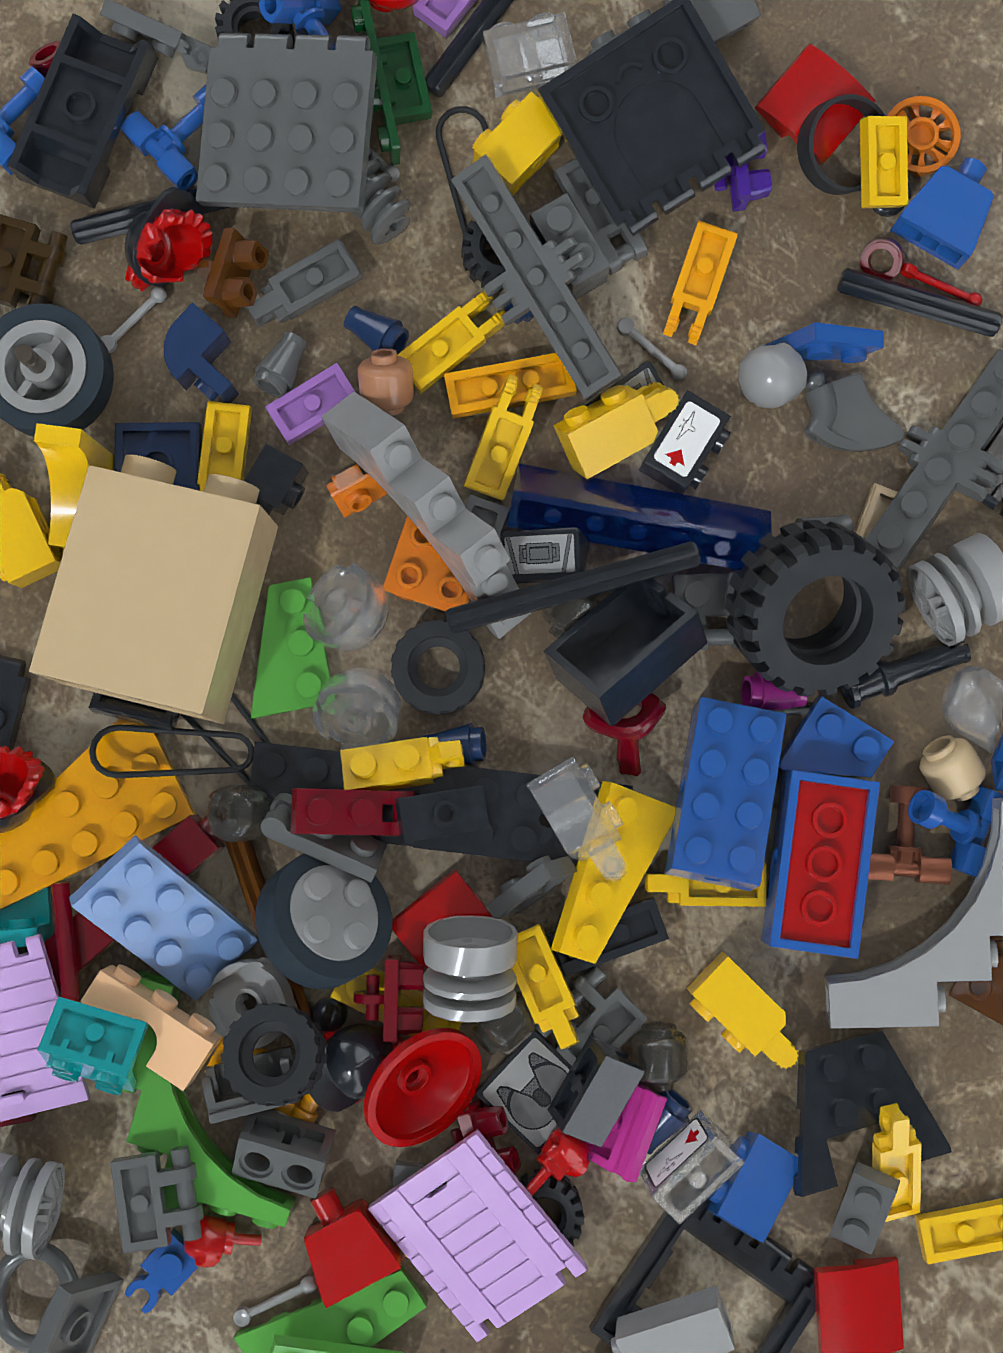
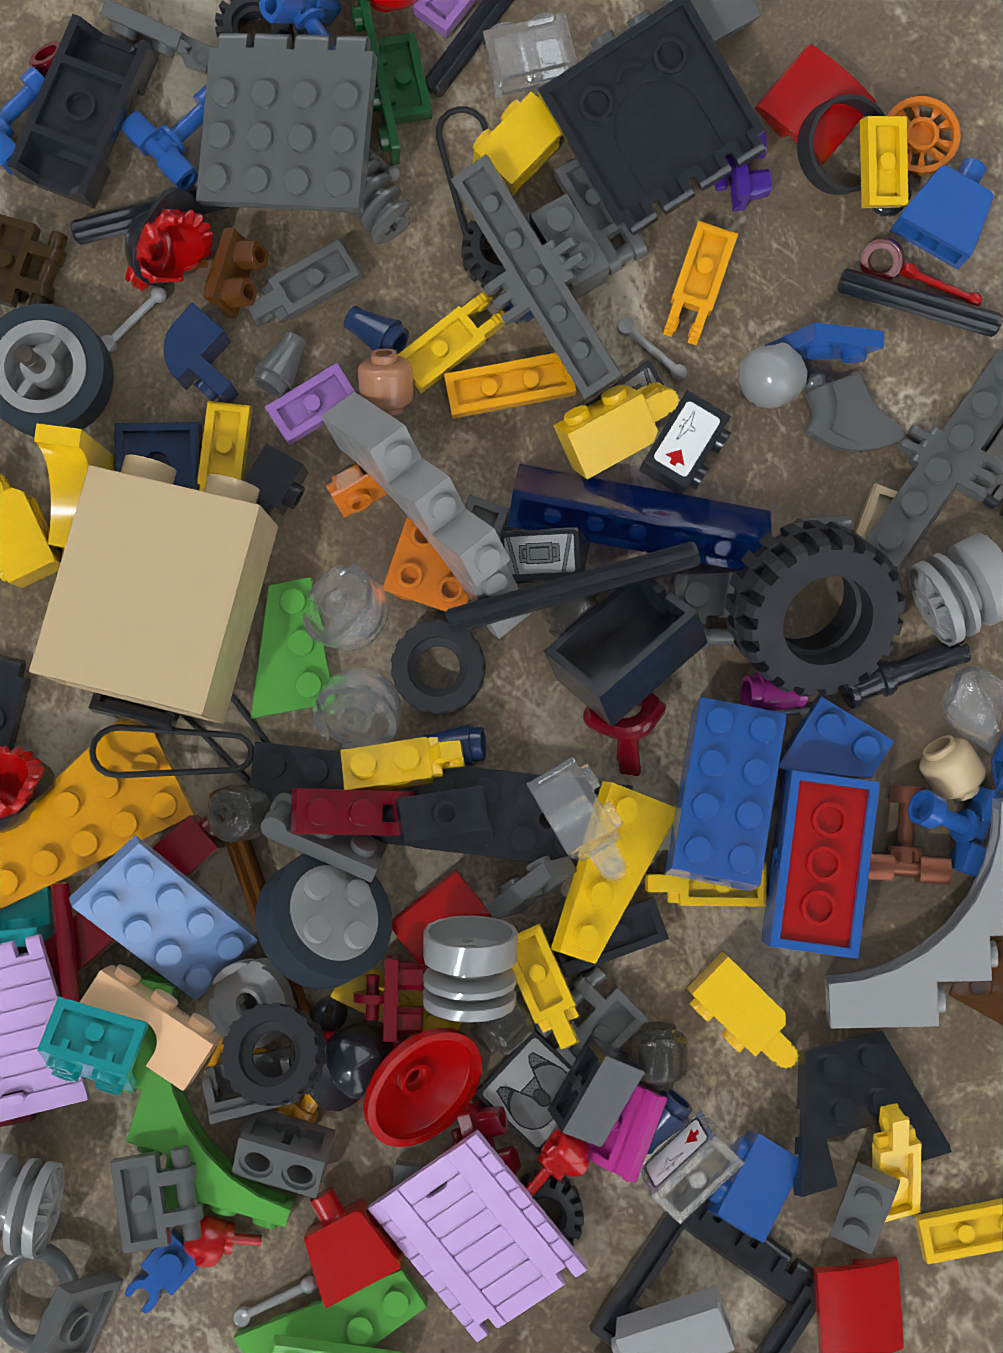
yellow hinge [463,374,543,501] -> none

